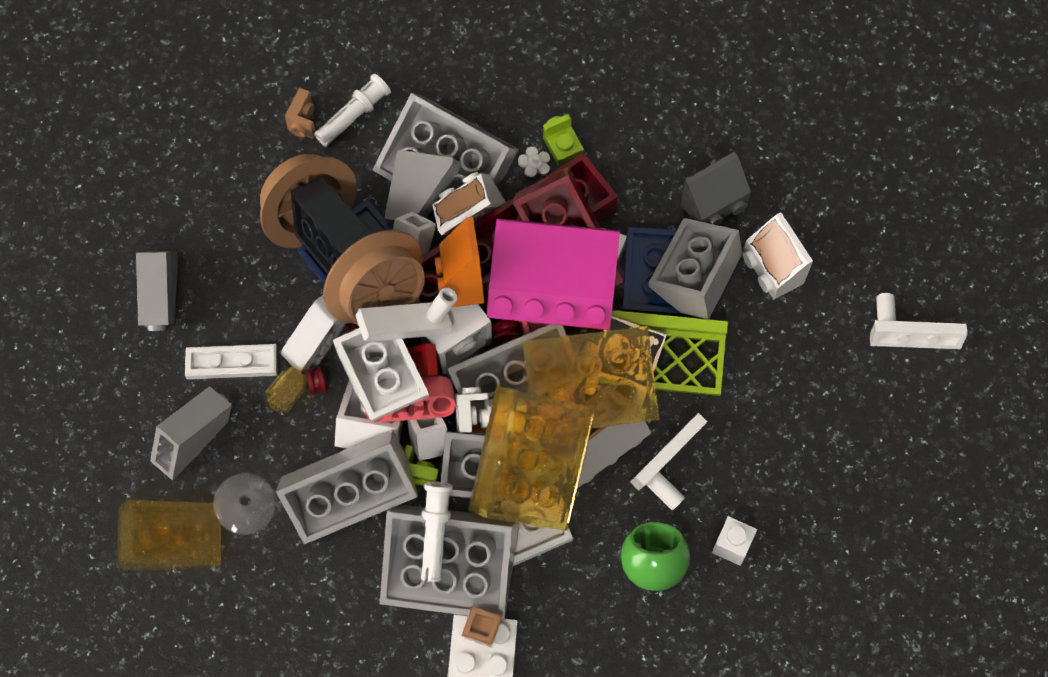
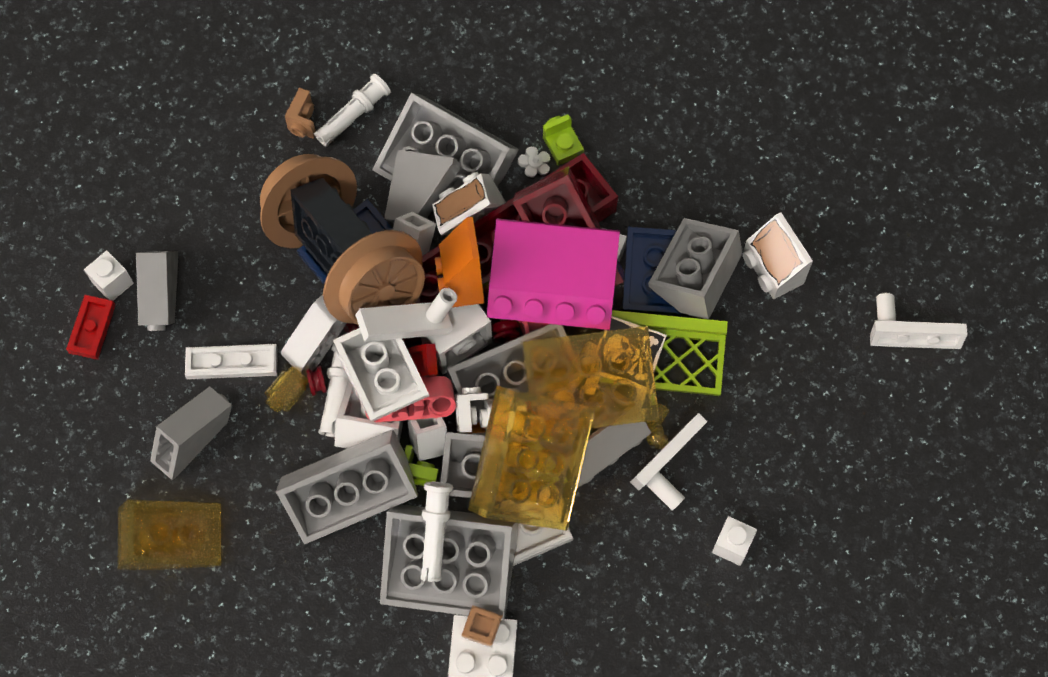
clear dish [213,473,276,535] -> none
bright green wheel [621,522,690,591] -> none
dark grey slope [680,151,751,225] -> none
none -> red plate [66,295,116,360]
none -> white brick [84,250,134,301]
none -> white pin [318,344,350,437]
none -> clear yellow arm [645,403,670,449]

